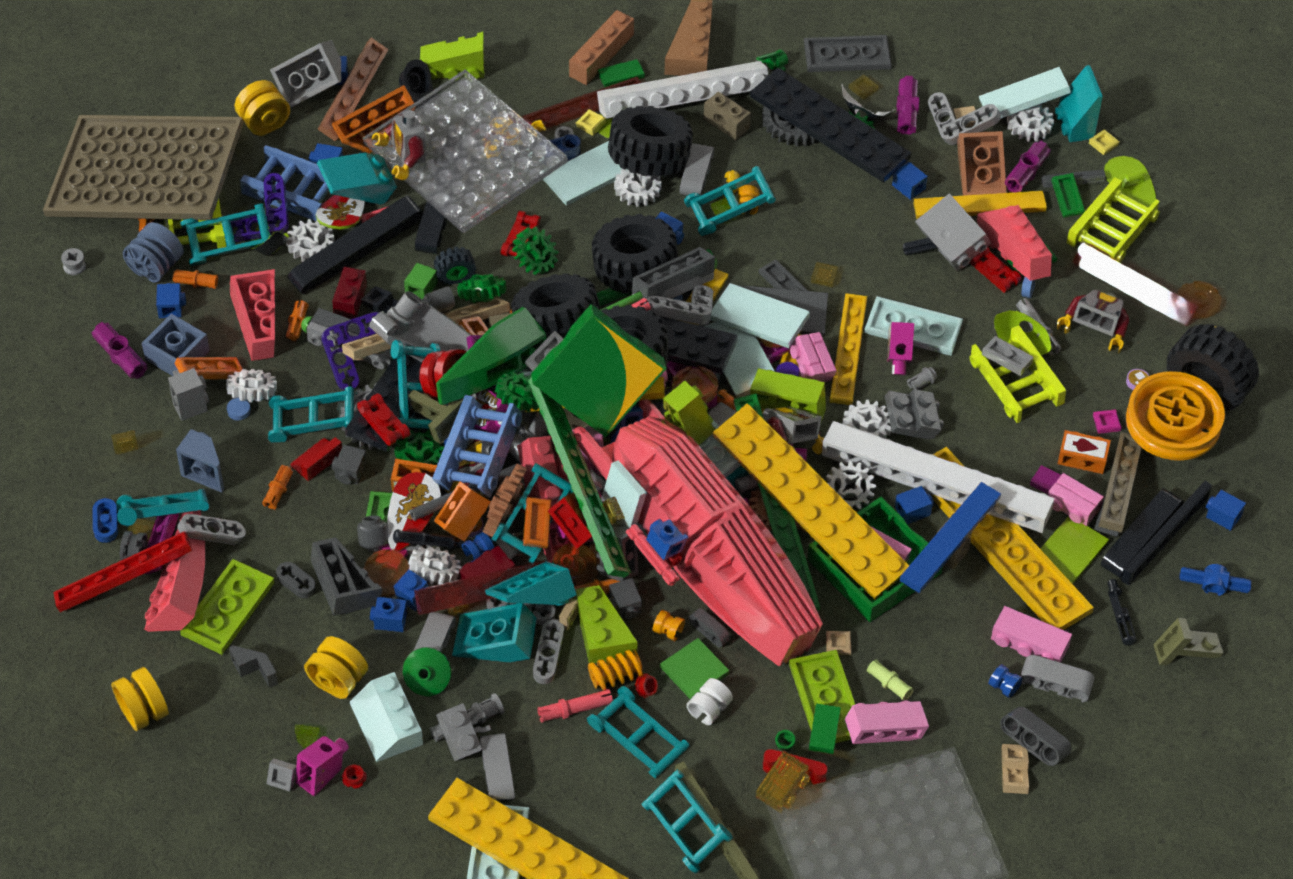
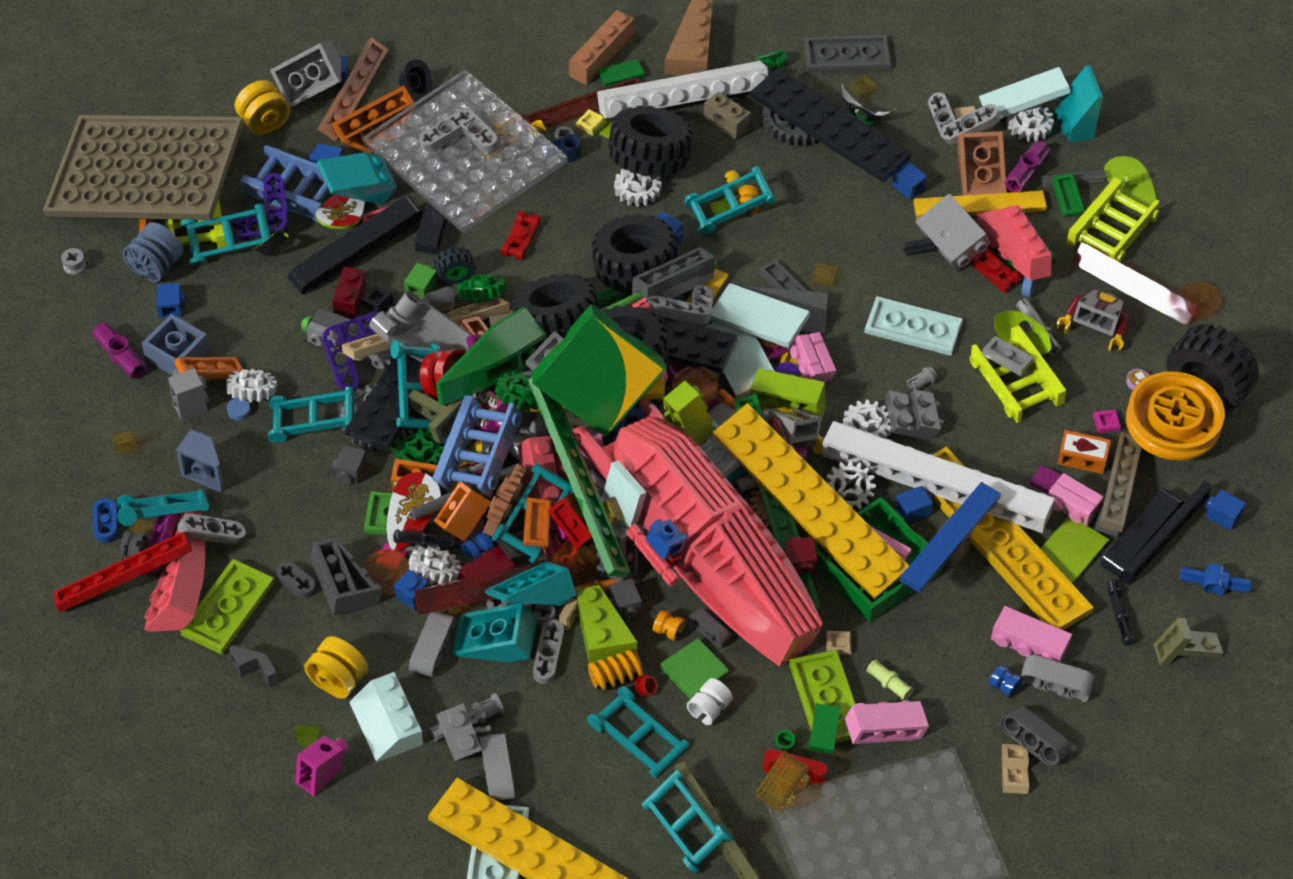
yellow wheel [111,667,169,731] -> none
orange axle [173,270,219,289] -> none
coral wedge [230,269,275,361] -> none
orange axle [262,465,293,510] -> none
light grey tile [266,758,296,792] -> none
white gear [286,219,335,262] -> none
orange axle [286,300,309,341] -> none
red panel [290,437,342,481] -> none
red plate [342,765,367,789] -> none
red plate [357,393,410,446] -> none
dark grey head [357,515,389,552] -> none
blue brick [370,597,407,632] -> none
torso [372,110,426,180] -> none
green dish [403,647,451,696] -> none
lime wedge [420,32,485,80] -> none
green gear [512,227,559,275] -> none
coral pin [537,689,613,723] -> none
light aqua tile [542,141,627,206] -> none
light grey beam [680,143,714,196] -> none
yellow tile [830,293,868,405] -> none
dark pink torso [887,322,914,375] -> none
magenta piece [896,76,919,135] -> none
light yellow tile [1089,129,1120,155] -> none
none -> light grey beam [419,109,499,154]
none -> dark red brick [783,537,818,575]

